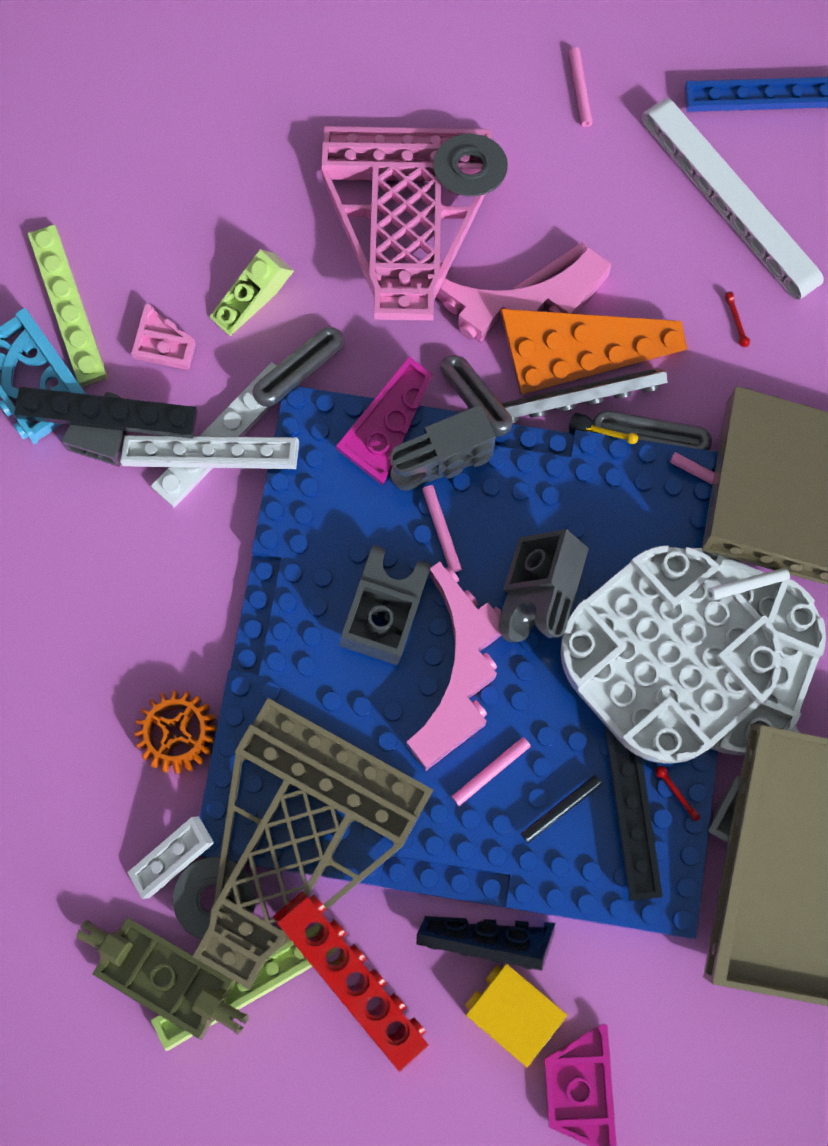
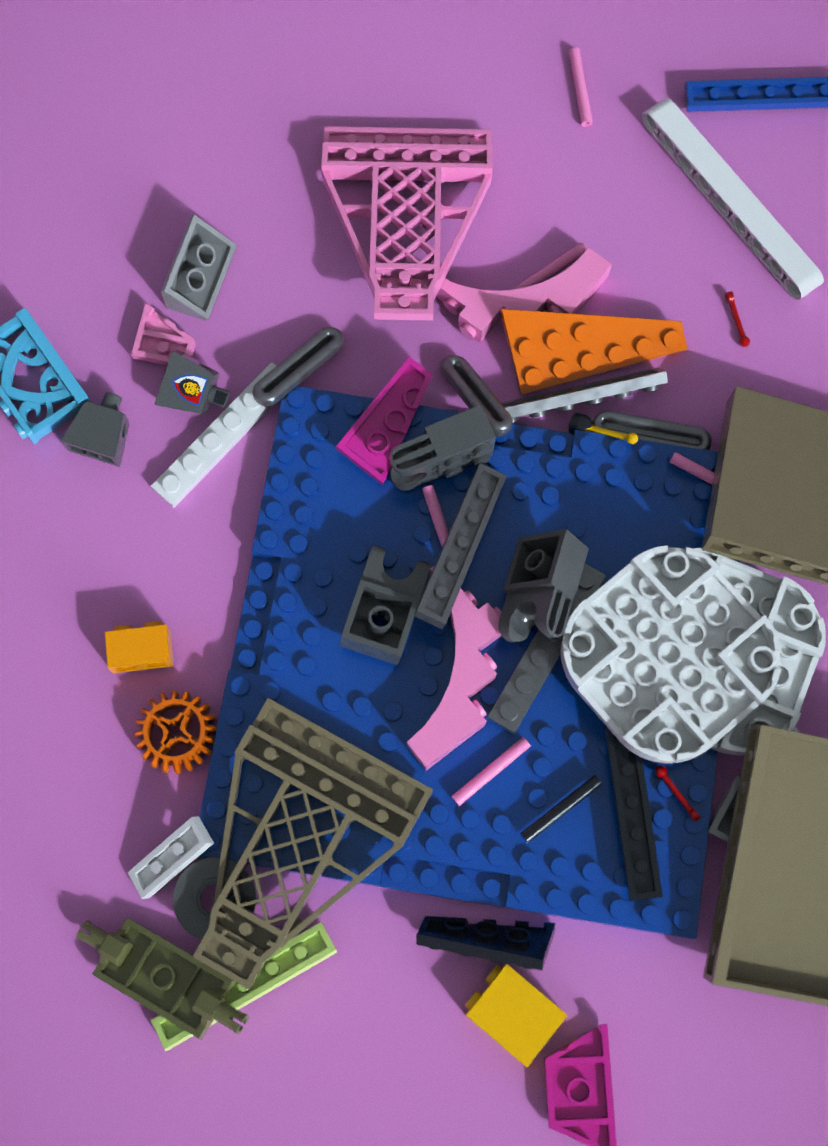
black plate [14,387,197,439] -> none
yellowish green plate [28,225,108,387] -> none
white tile [120,435,299,469] -> none
yellowish green slope [209,249,294,336] -> none
red brick [272,891,429,1072] -> none
dark grey piece [433,134,508,196] -> none
white piece [707,568,790,600] -> none
none -> light orange brick [105,621,174,674]
none -> dark grey torso [155,350,230,414]
none -> light grey slope [161,215,237,320]
none -> flat silver plate [413,463,507,629]
none -> flat silver plate [487,564,606,734]

